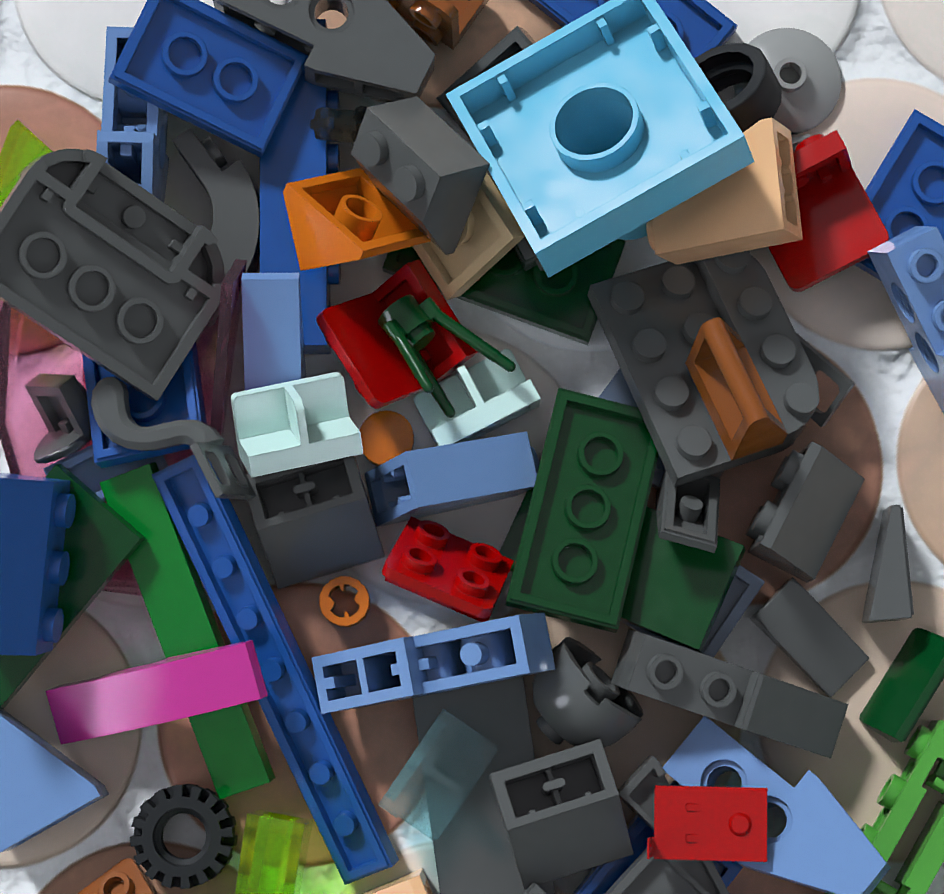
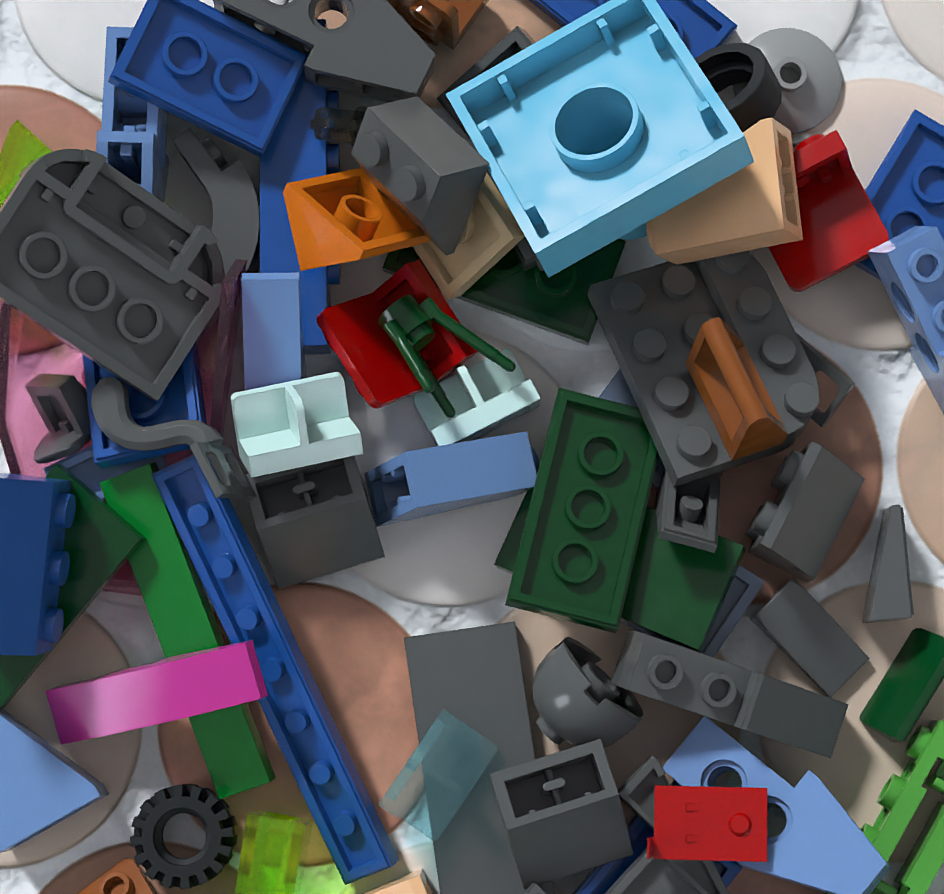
medium blue brick [311,613,556,714] -> none
orange bush [319,576,370,627] -> none
orange tile [359,410,414,466] -> none
red bracket [382,516,514,622] -> none

